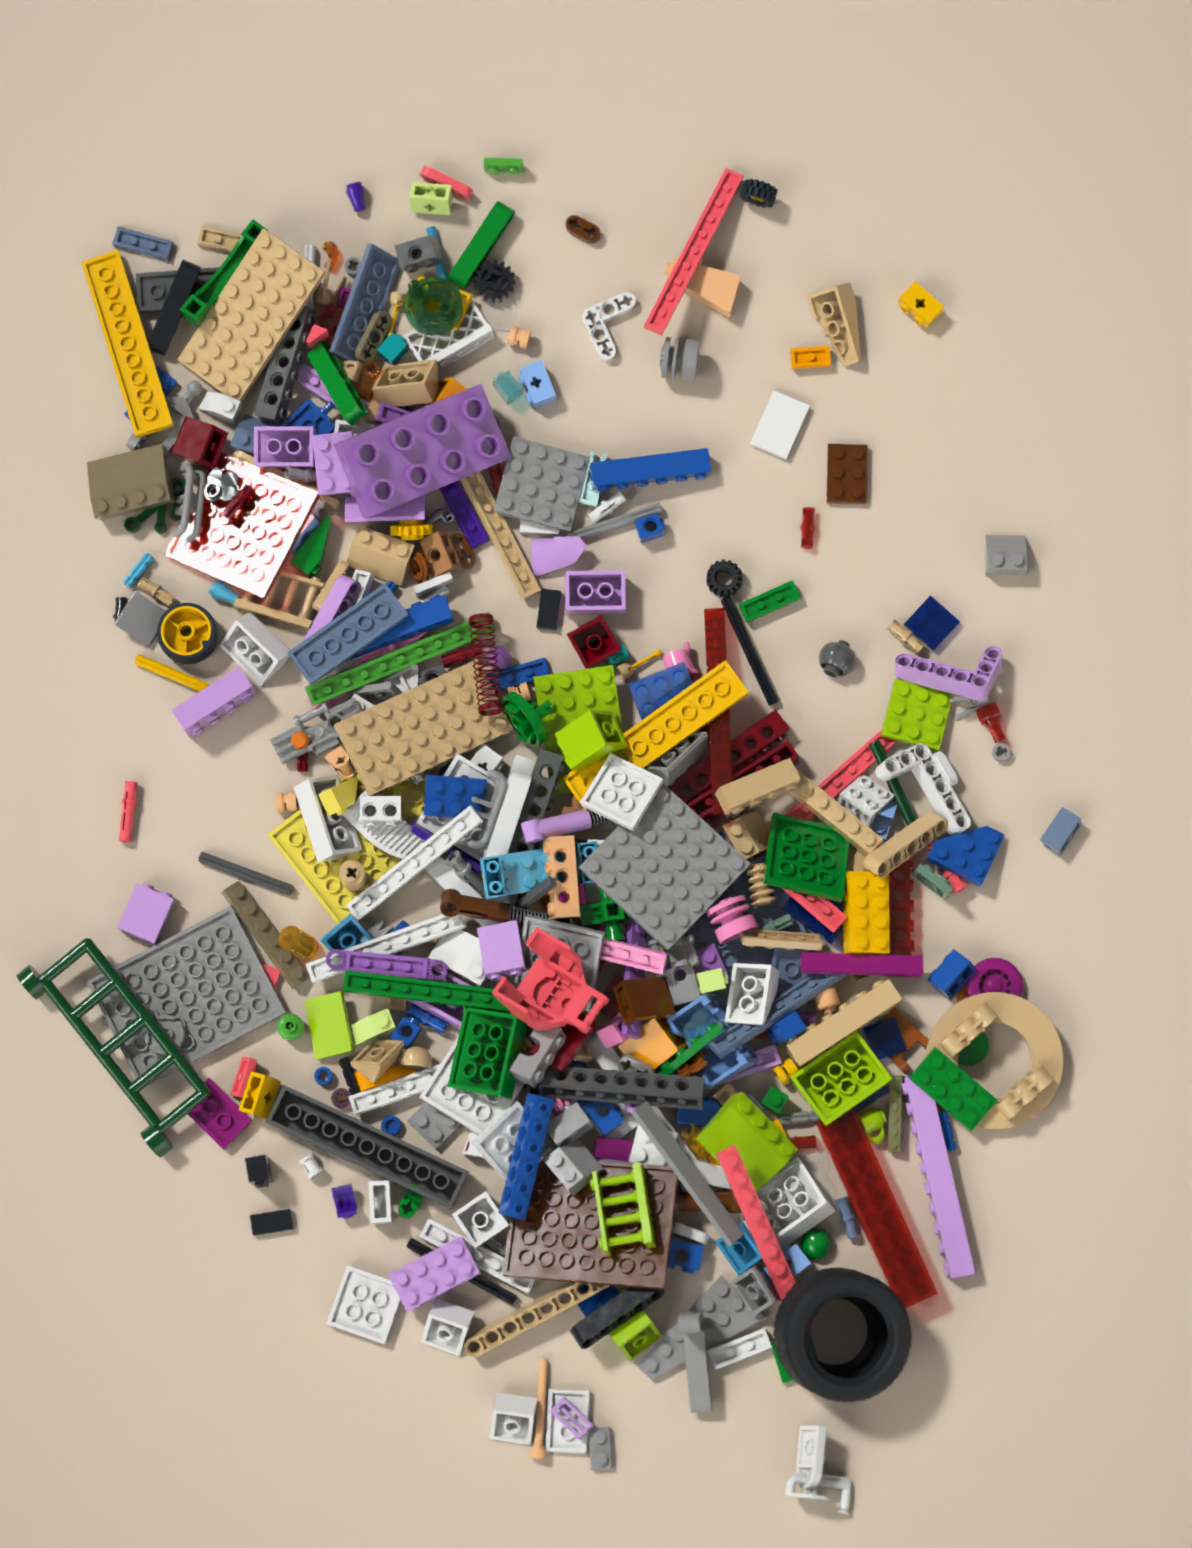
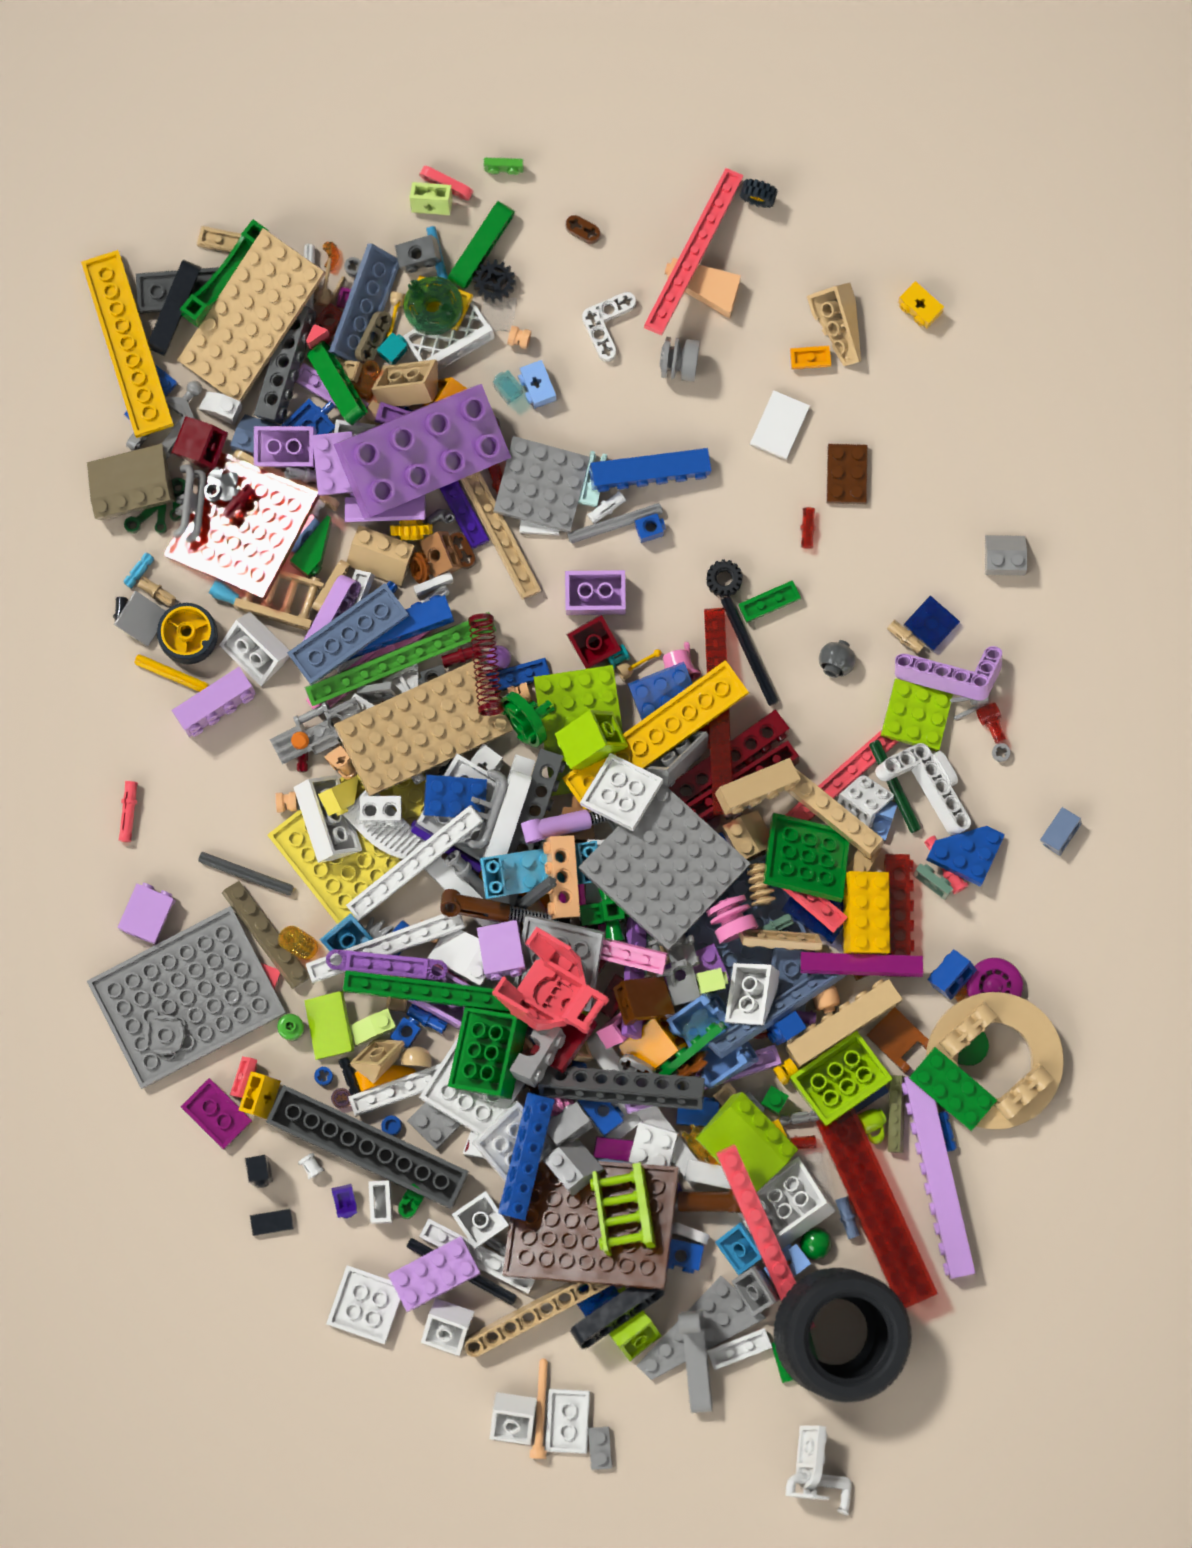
dark green fence [16,938,211,1158] -> none
sand blue tile [112,226,174,262] -> none
tan piece [339,860,367,891] -> none
dark purple cone [346,182,366,212] -> none
lavender panel [532,536,587,577] -> none
black tile [536,588,561,631] -> none
lavender tile [550,1396,593,1440] -> none
light grey tile [631,1101,744,1246] -> none
tan beam [863,811,948,877] -> none
clear blue piece [863,1017,907,1060] -> none

